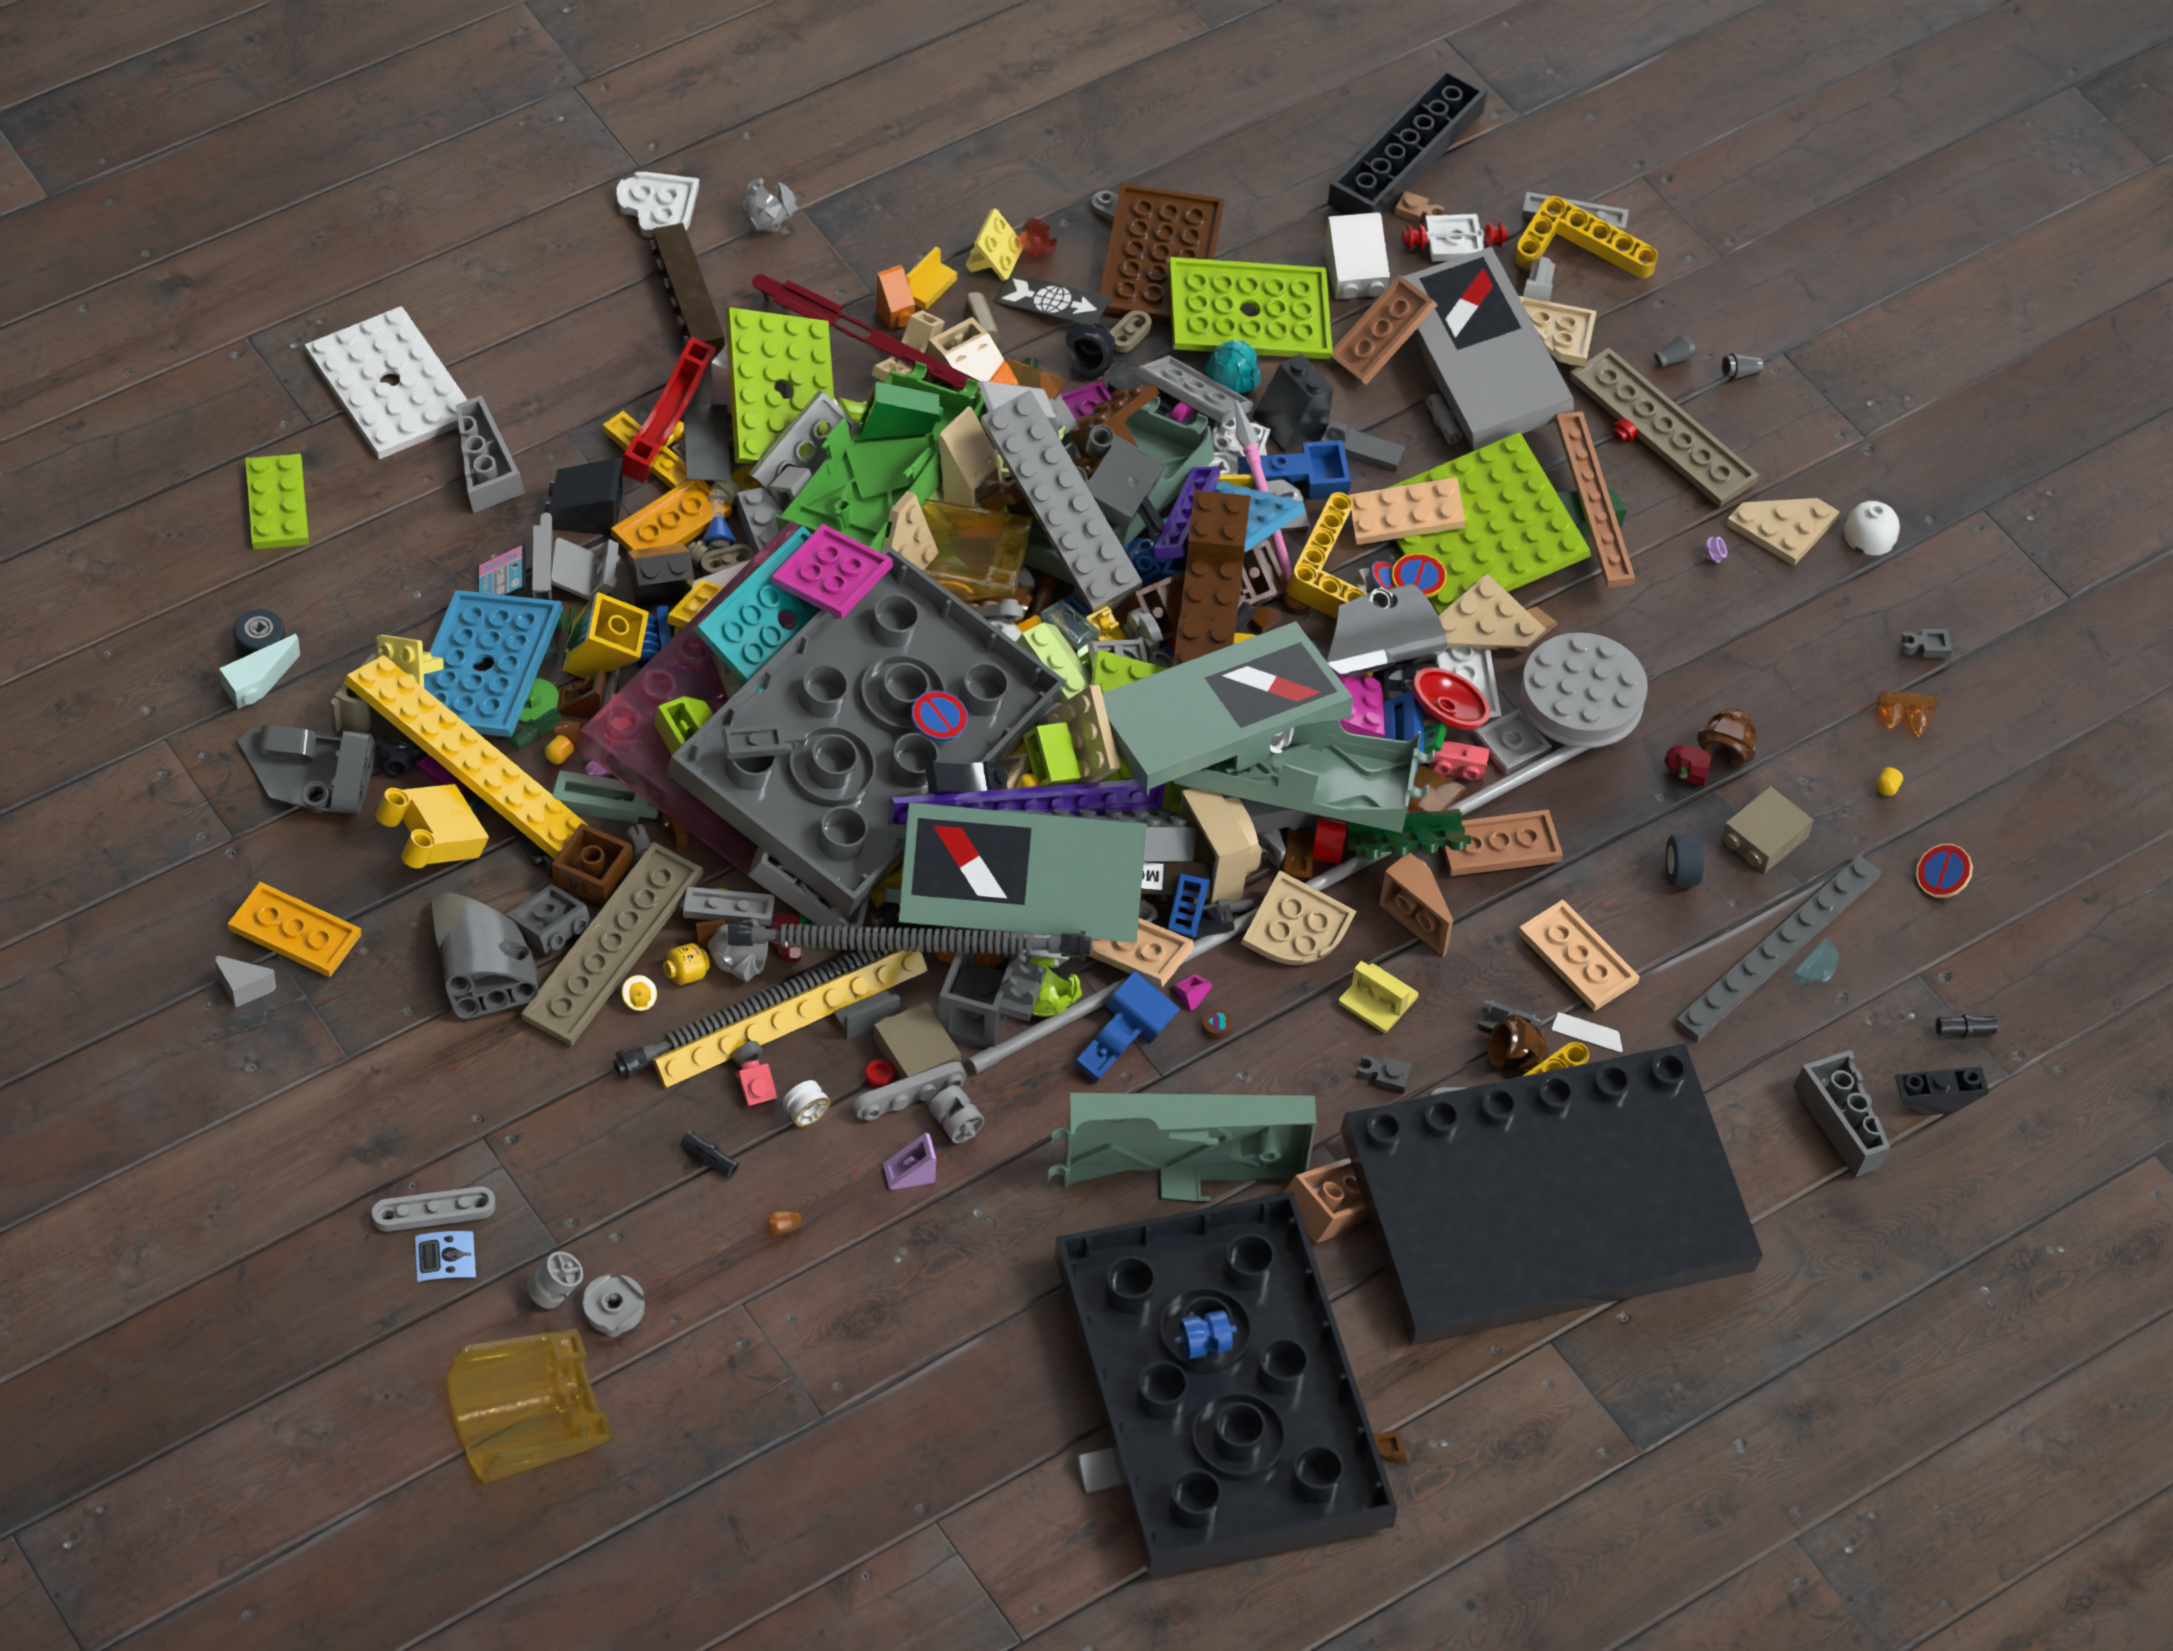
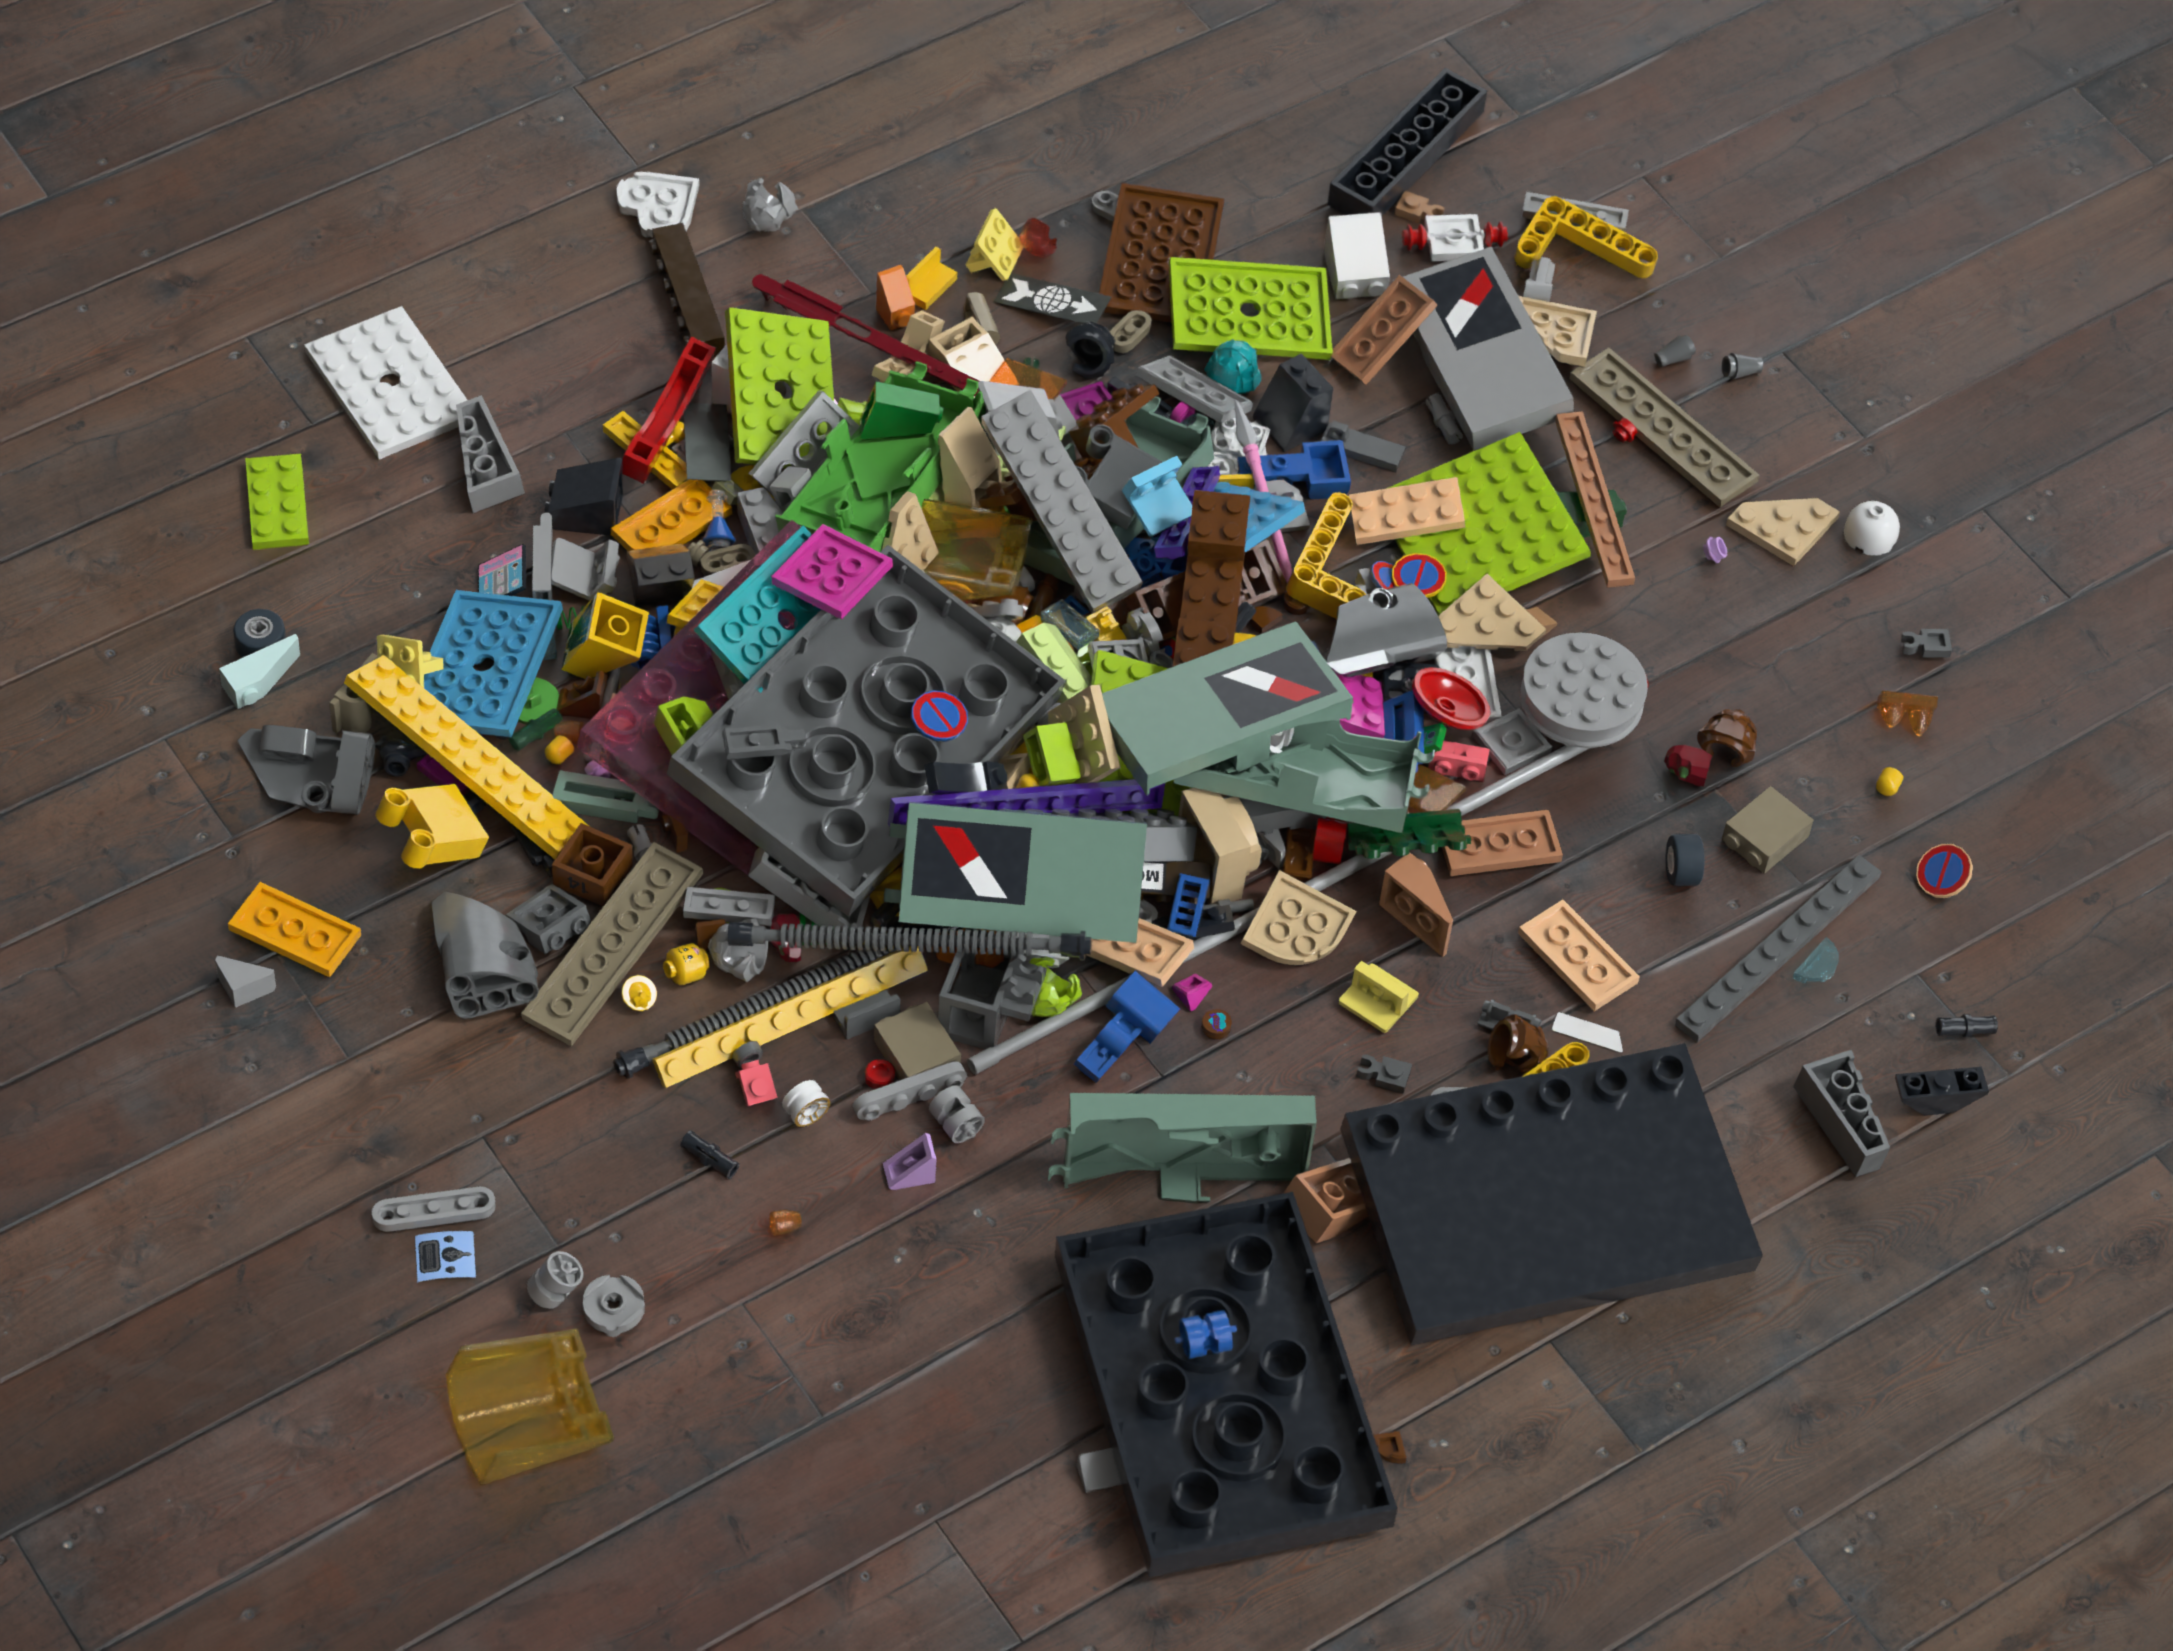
none -> medium azure bracket [1122,456,1192,536]

